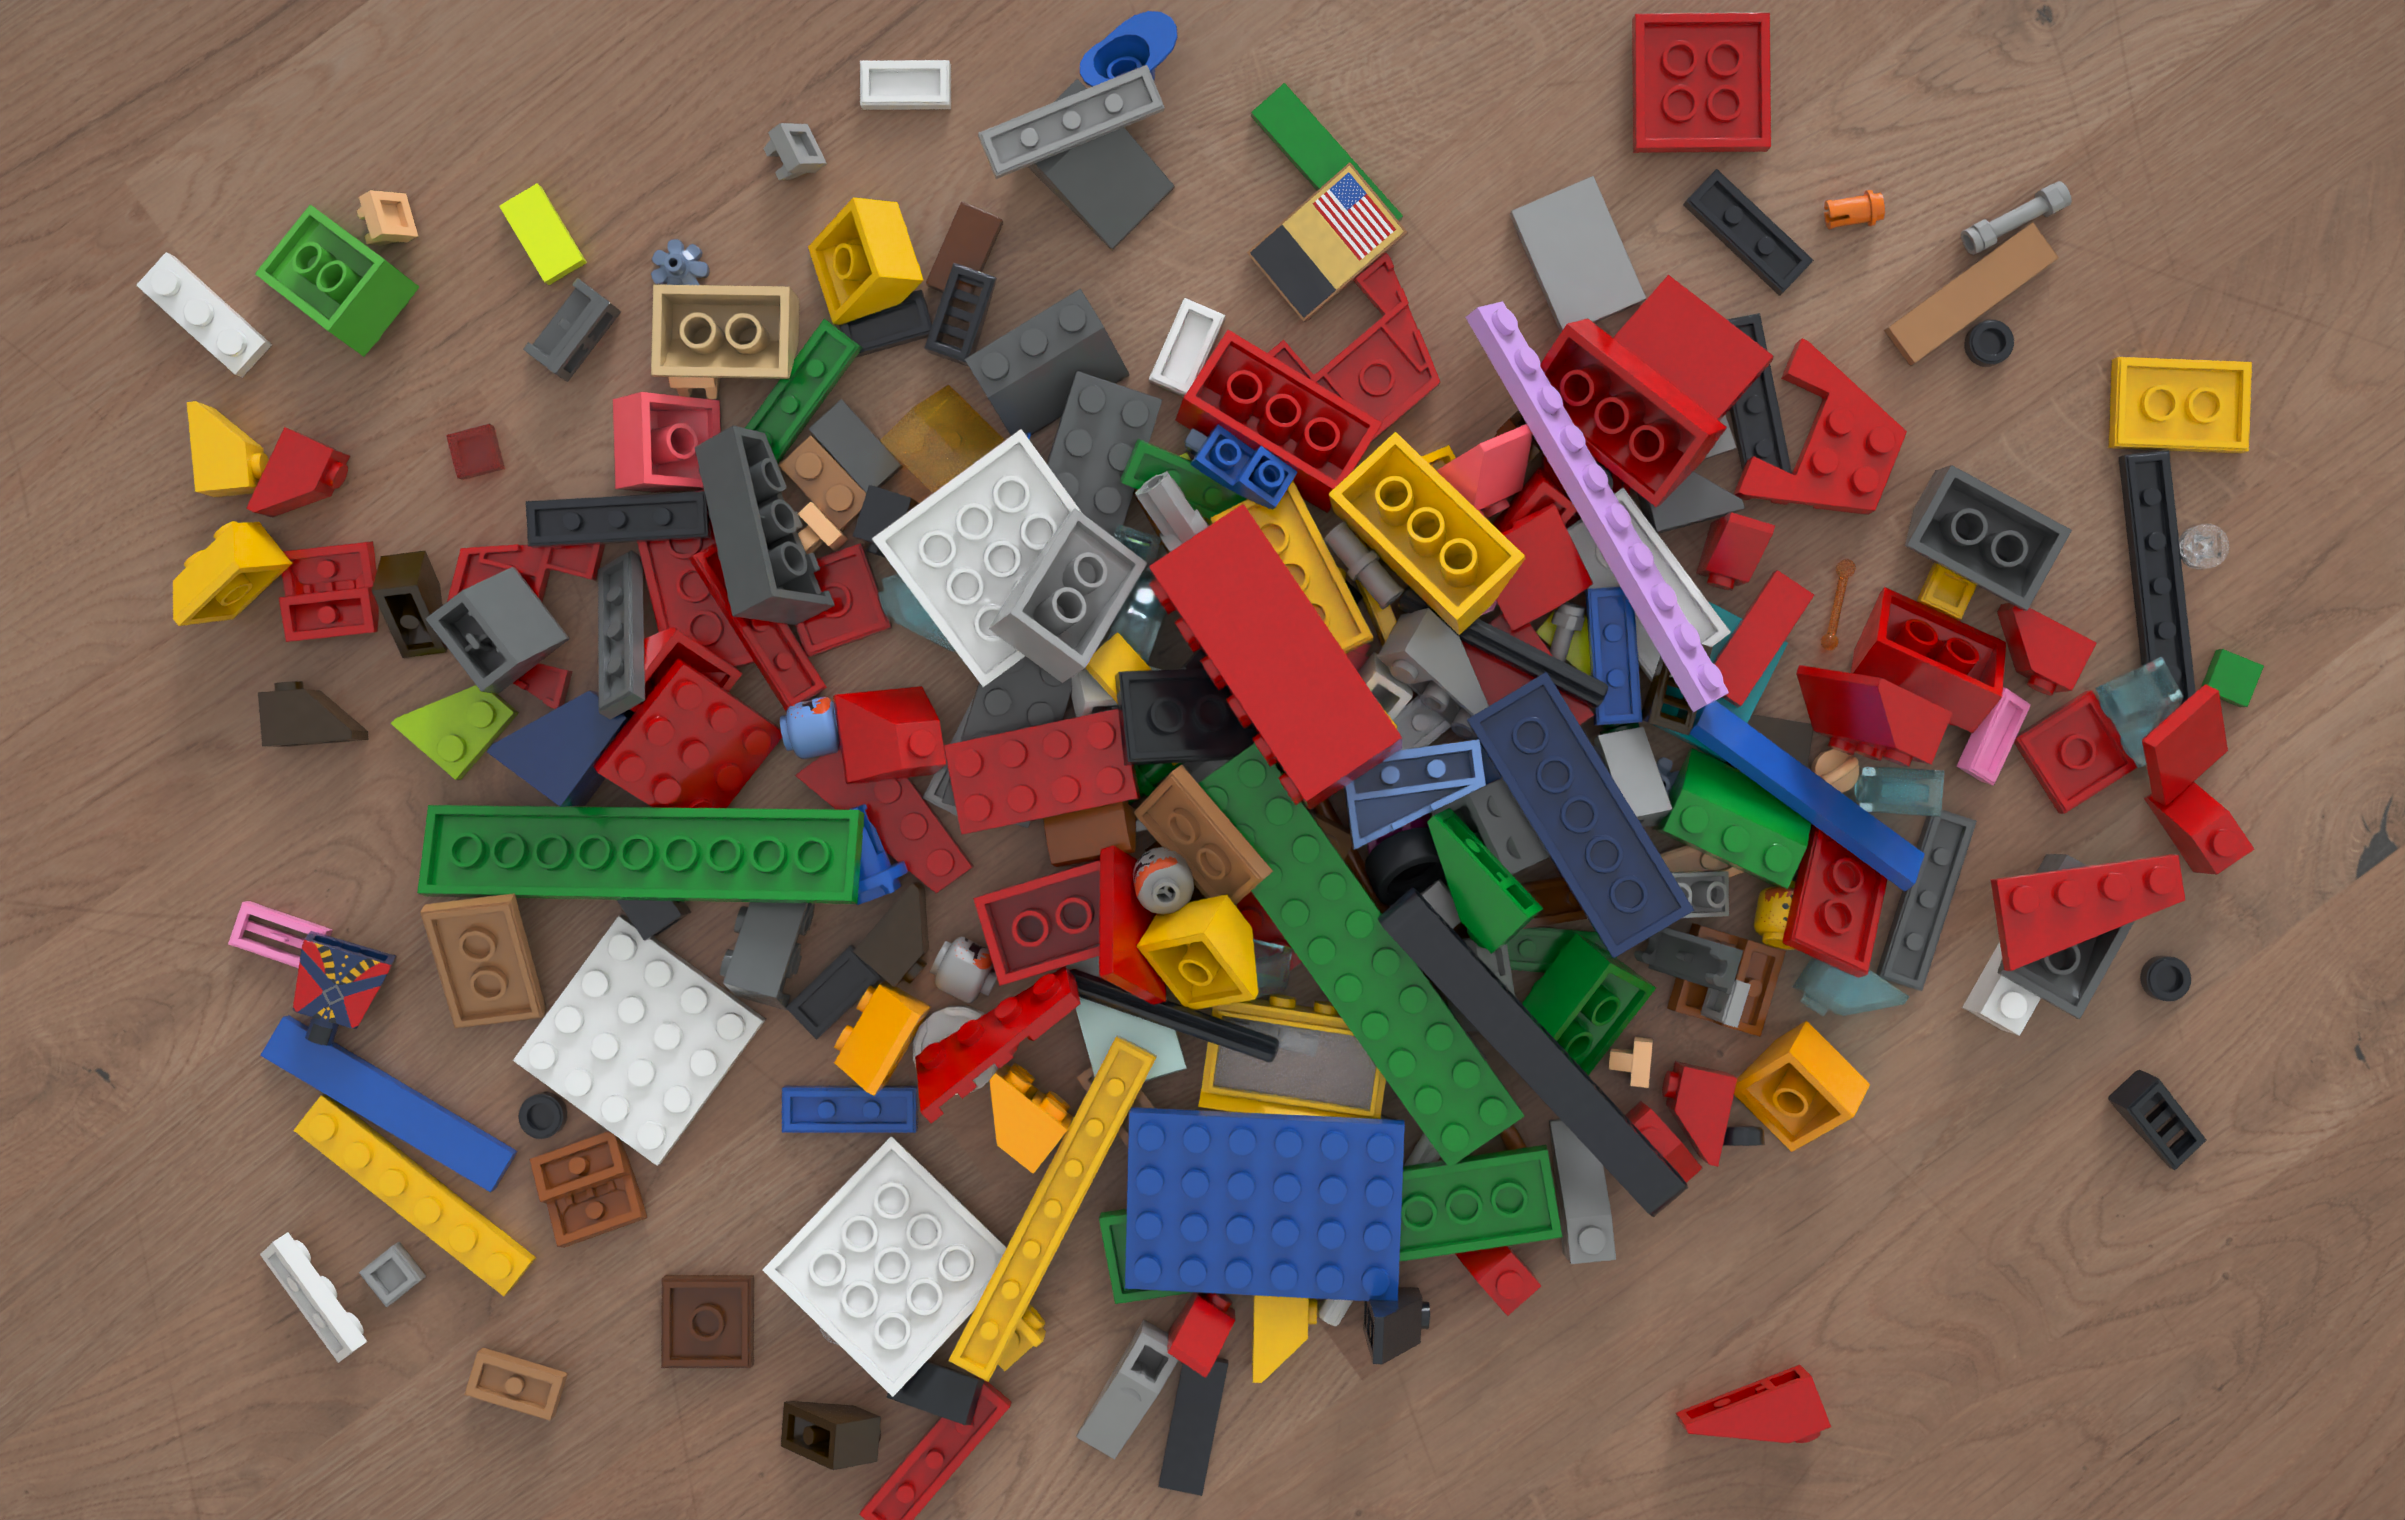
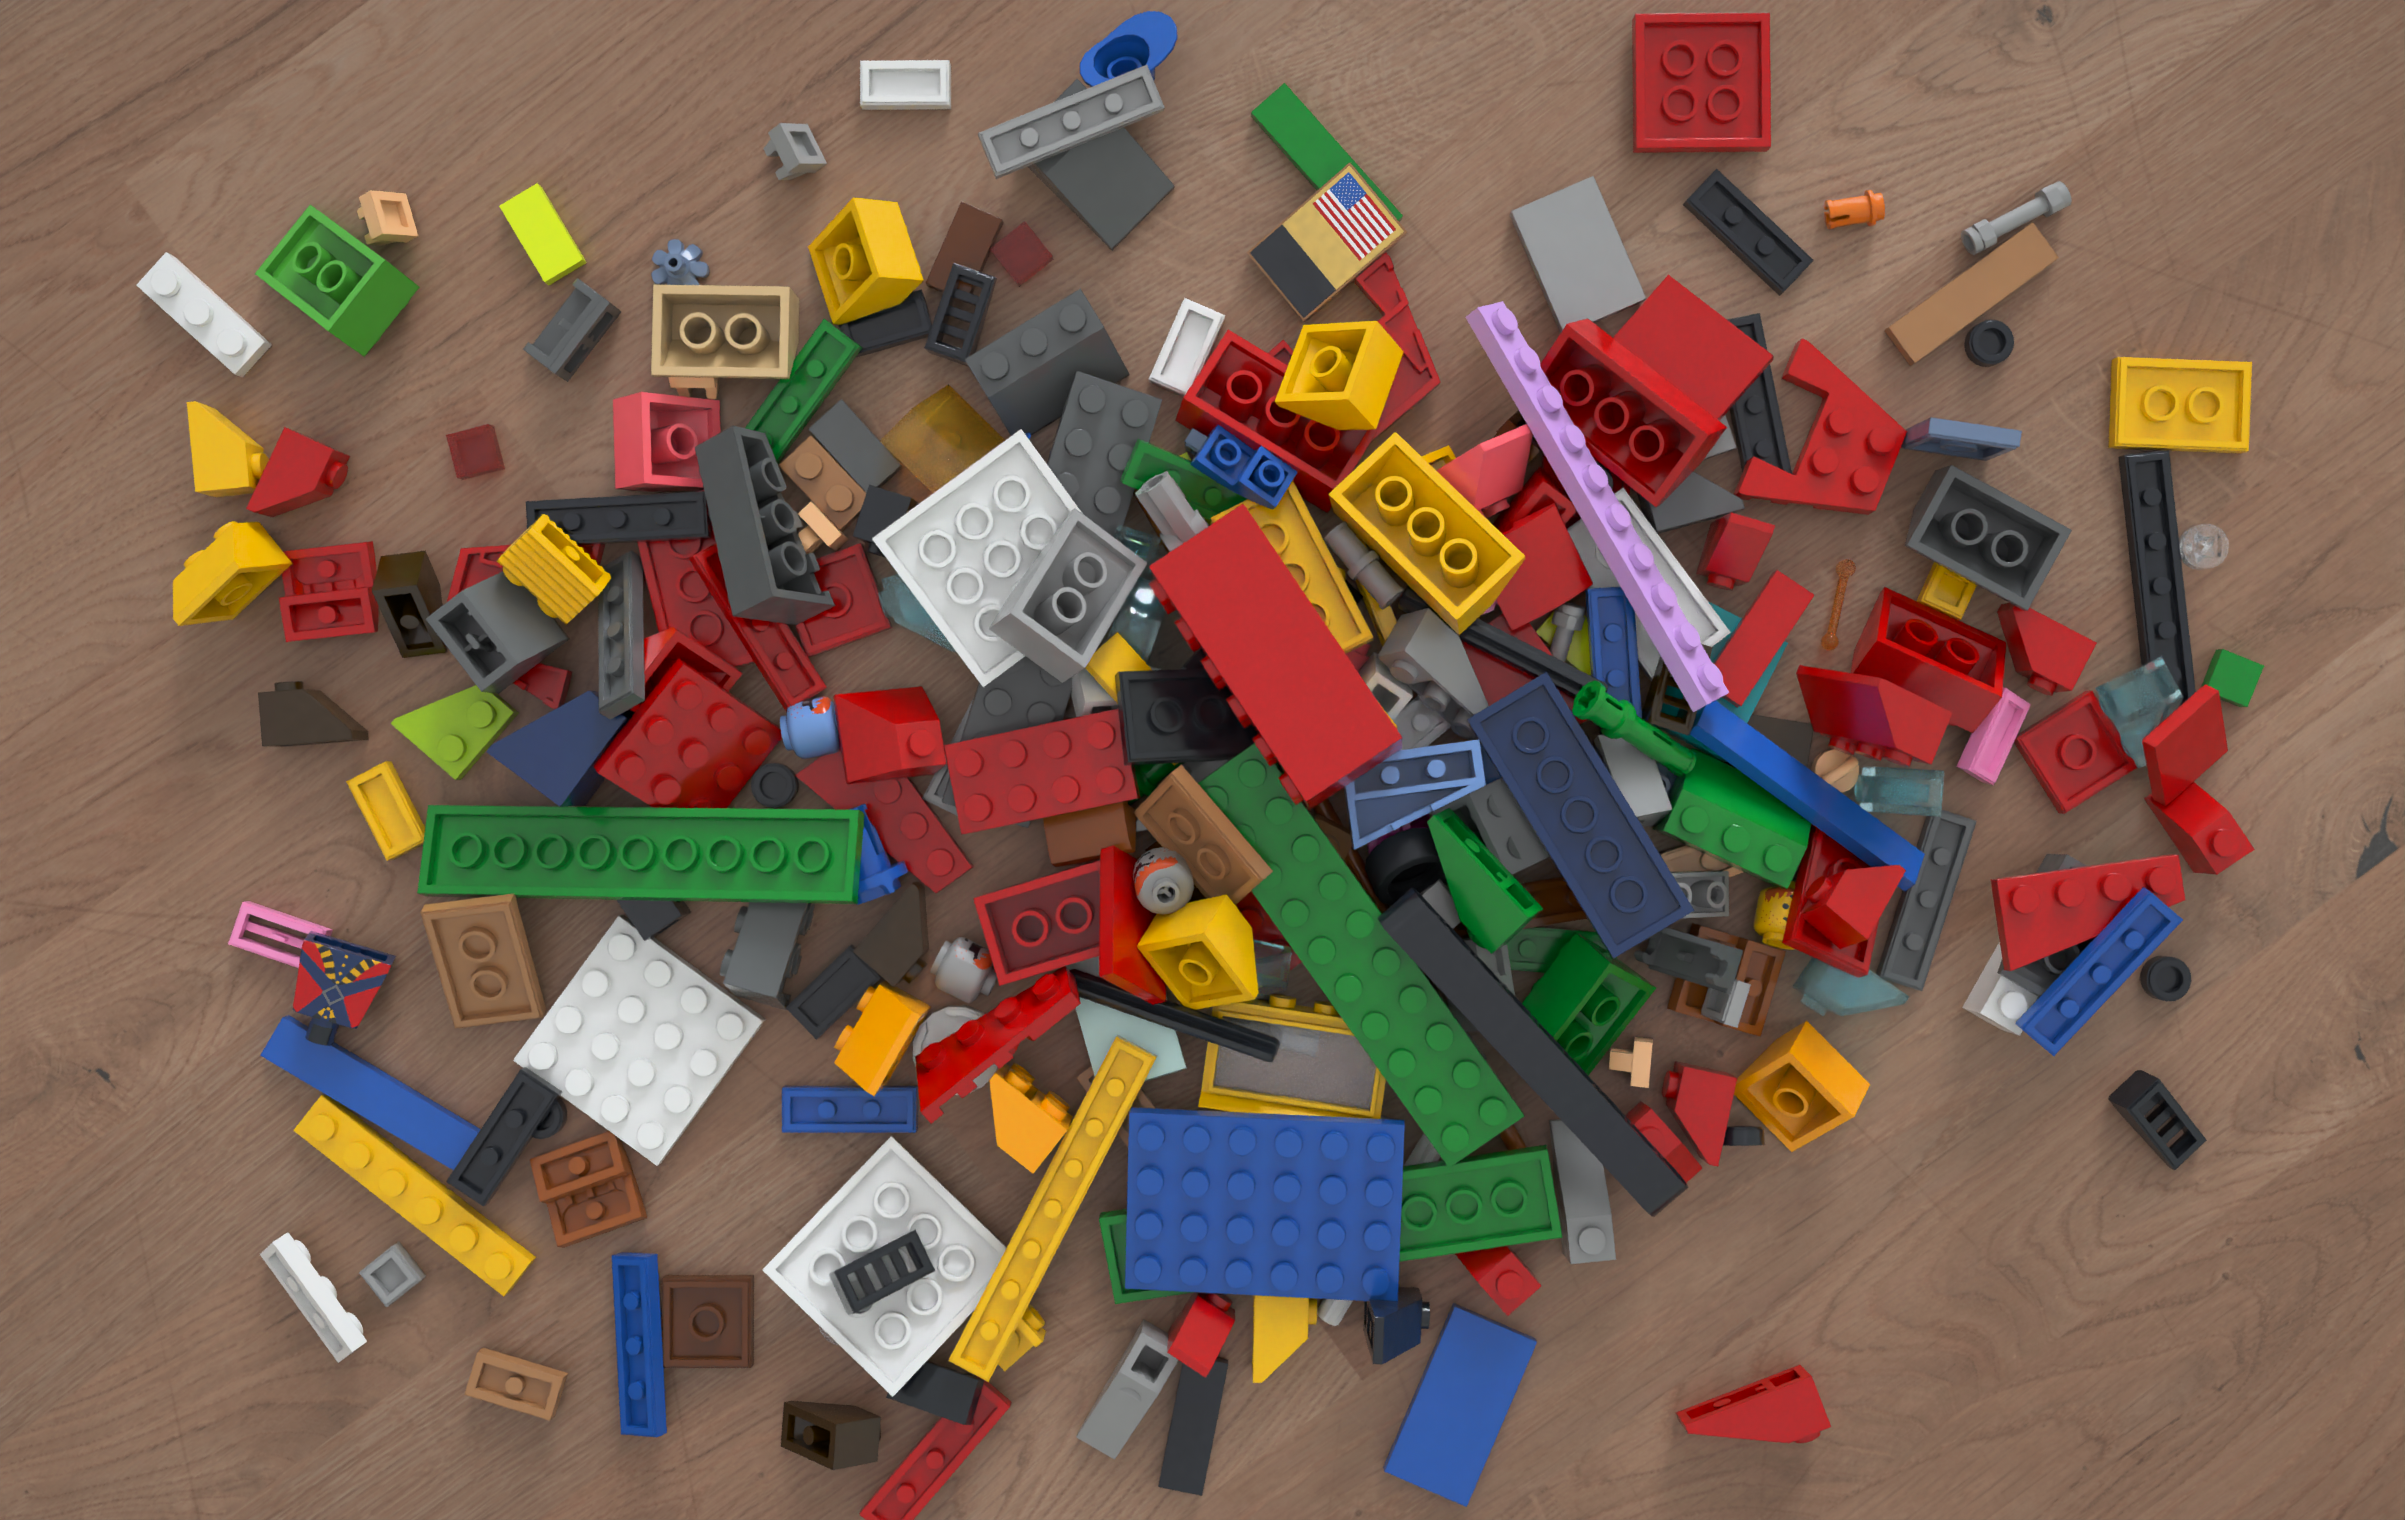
none -> yellow tile [346,761,425,861]
none -> black tile [446,1067,562,1207]
none -> yellow brick [497,514,611,624]
none -> blue tile [612,1252,667,1438]
none -> black tile [751,763,798,808]
none -> black slope [829,1230,935,1315]
none -> clear red tile [990,221,1054,287]
none -> yellow slope [1275,321,1404,430]
none -> blue tile [1383,1303,1537,1507]
none -> green pin [1572,680,1697,777]
none -> red slope [1799,865,1906,949]
none -> sand blue tile [1901,417,2022,461]
none -> blue tile [2015,887,2183,1056]

